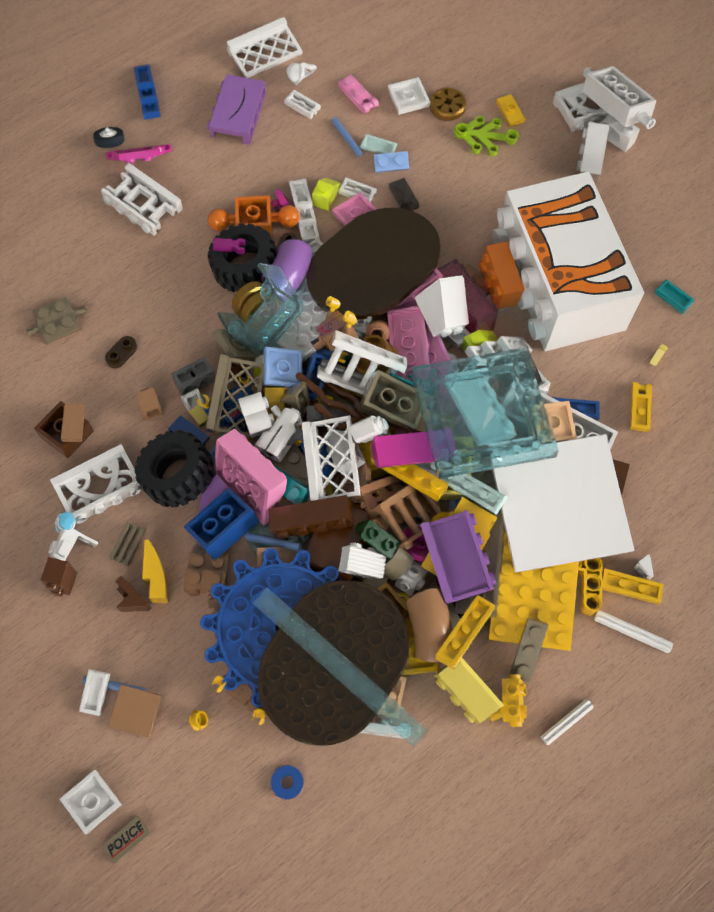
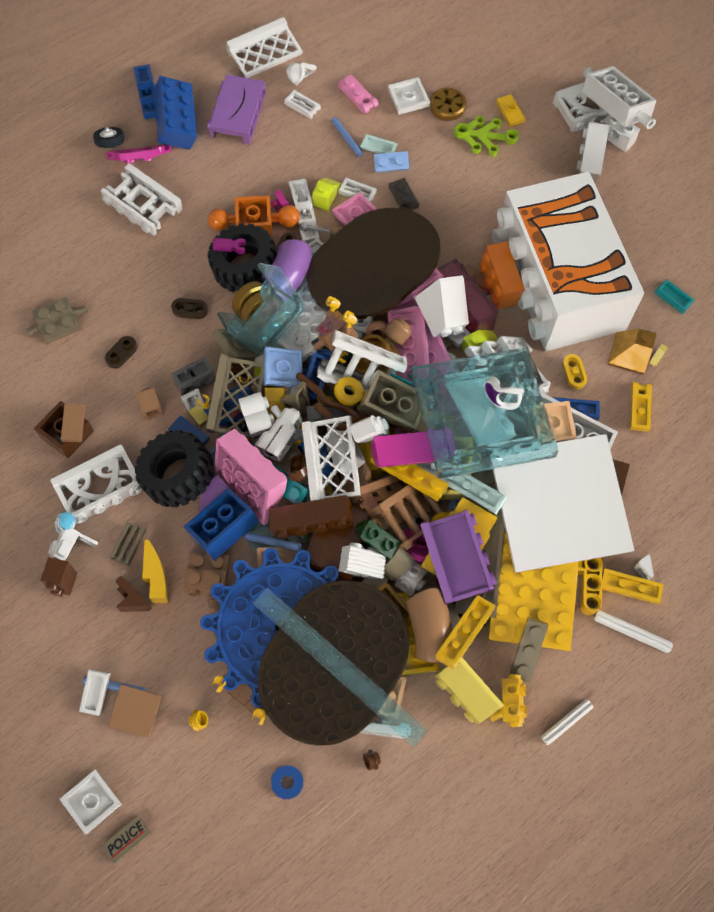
none -> blue brick [154,76,197,150]
none -> dark brown plate [171,298,208,319]
none -> reddish brown plate [286,453,307,482]
none -> light grey hinge [300,222,343,237]
none -> yellow piece [334,377,364,406]
none -> reddish brown plate [363,749,381,771]
none -> medium nougat head [384,317,412,346]
none -> white piece [484,377,524,410]
none -> yellow plate [562,354,587,390]
none -> pearl gold slope [608,328,657,375]

